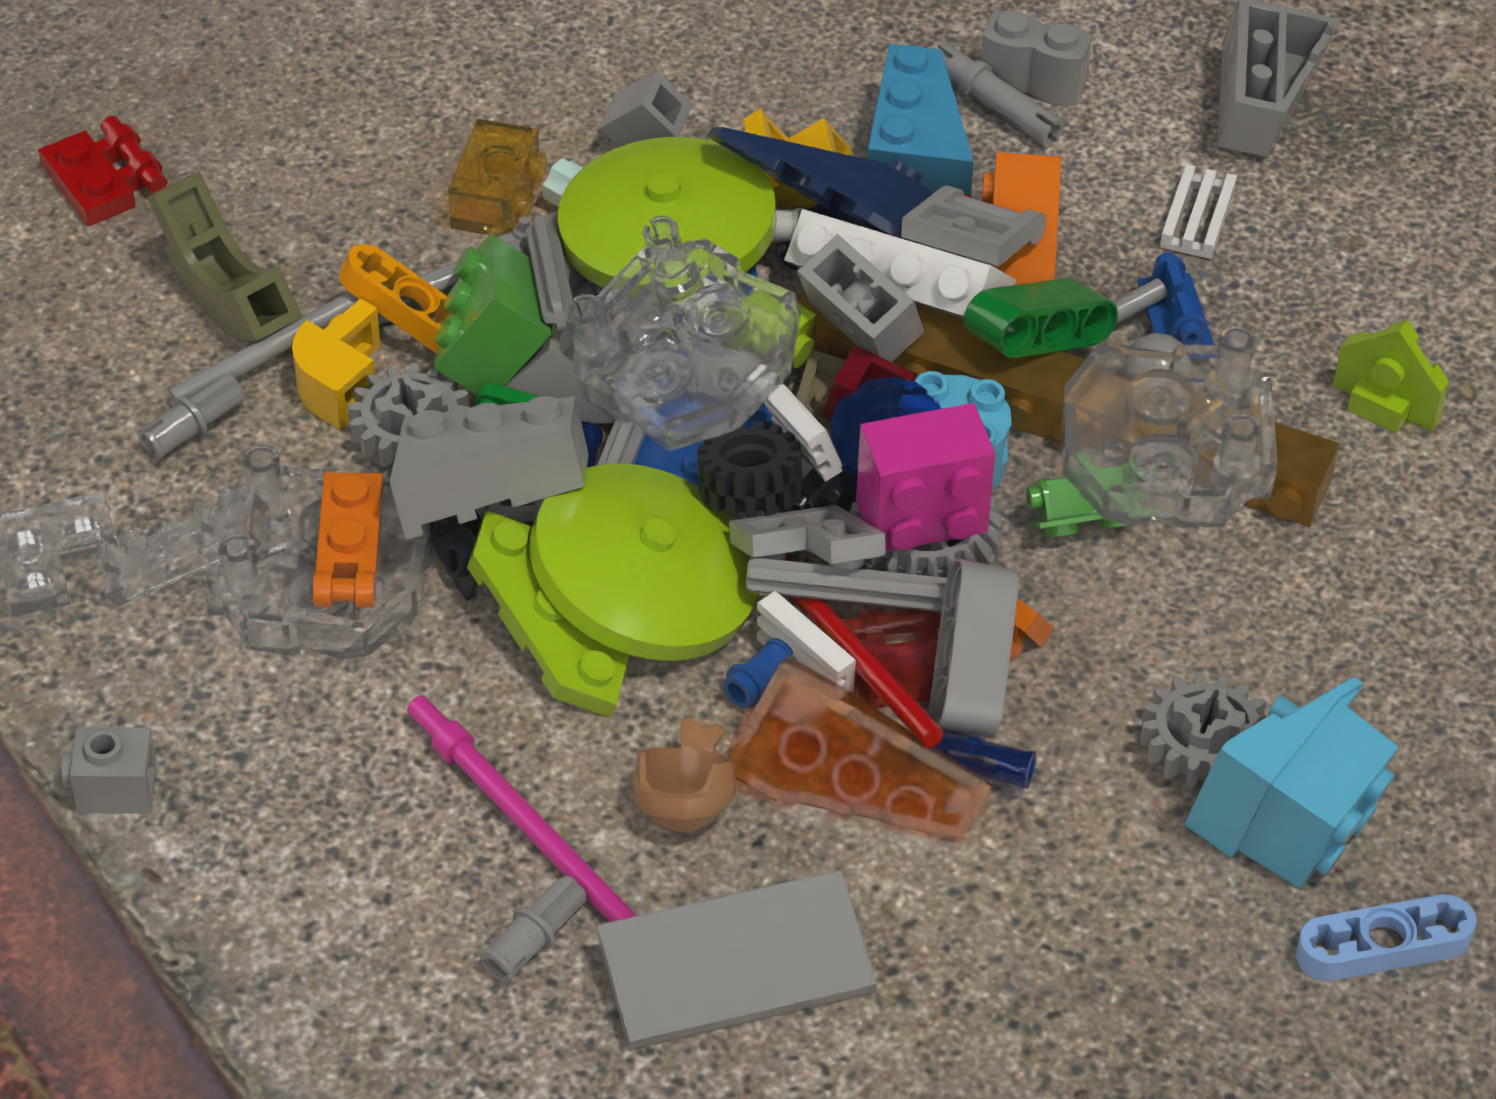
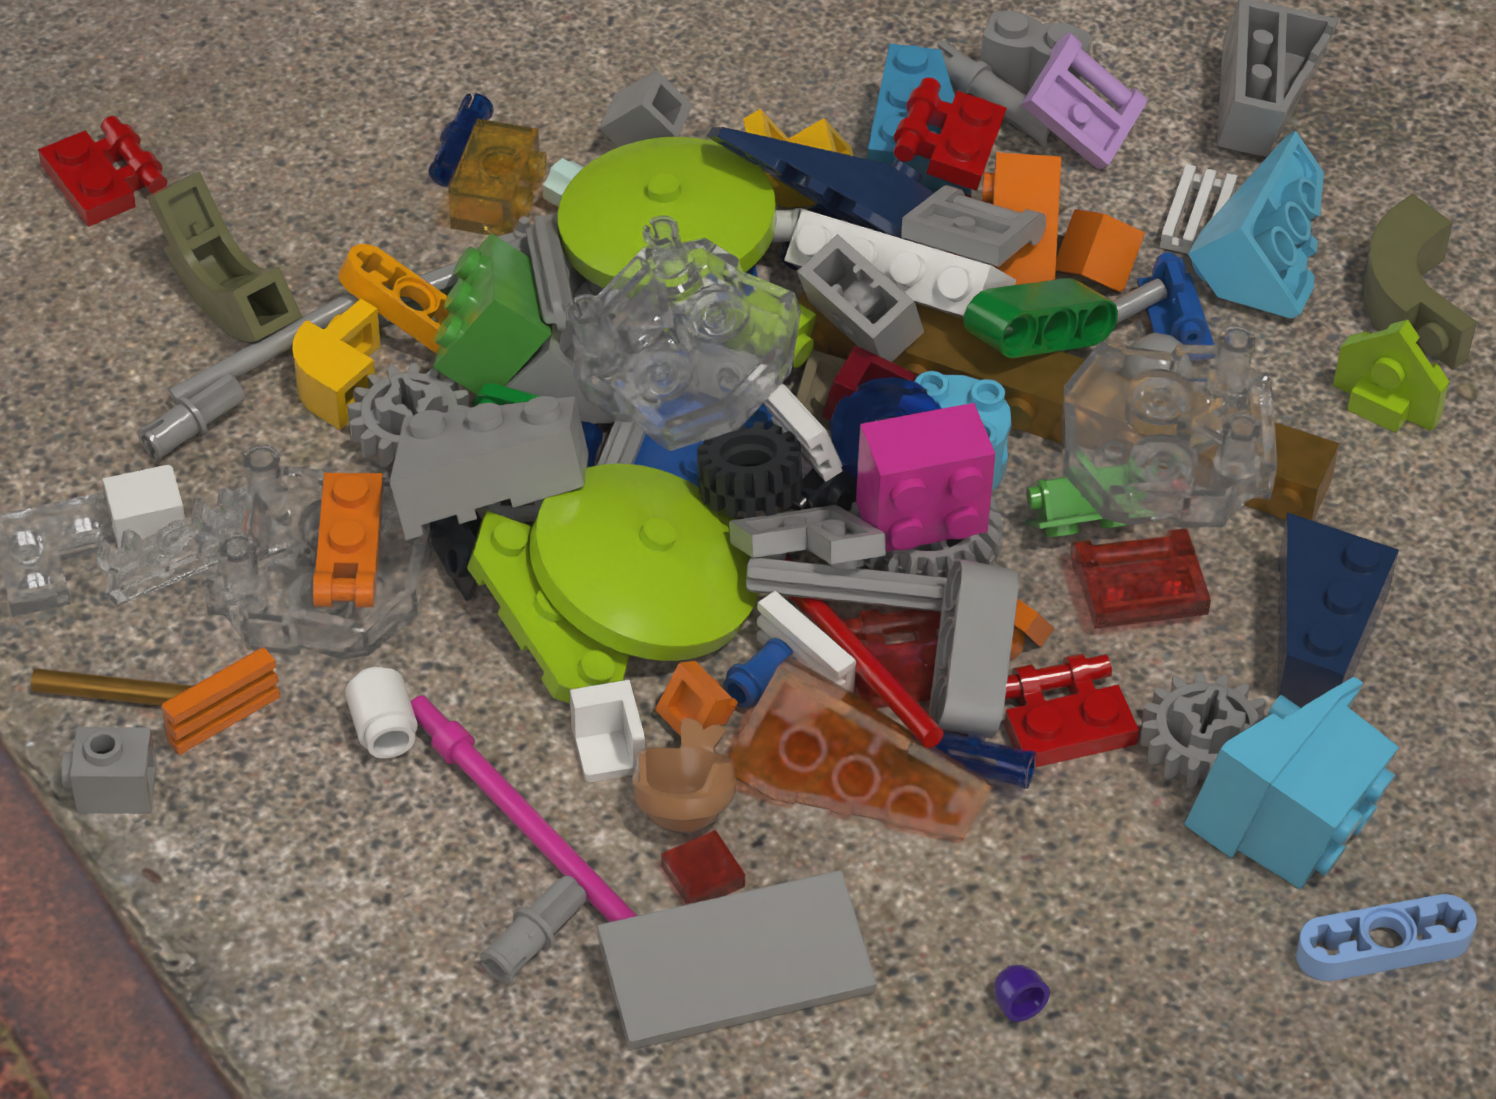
none -> pearl gold bar [31,668,194,706]
none -> white panel [103,465,188,558]
none -> orange tile [161,647,280,755]
none -> white brick [345,667,418,758]
none -> clear blue pin [428,93,494,187]
none -> white panel [570,680,645,783]
none -> orange tile [655,661,738,736]
none -> clear red tile [661,830,746,905]
none -> red plate [894,77,1007,191]
none -> dark purple hinge [994,965,1050,1022]
none -> red plate [1004,653,1139,770]
none -> lavender plate [1021,32,1148,170]
none -> orange panel [1056,209,1145,292]
none -> clear red plate [1071,528,1211,629]
none -> medium azure wedge [1188,131,1324,319]
none -> dark blue wedge [1278,512,1399,708]
none -> olive arch [1362,194,1477,370]

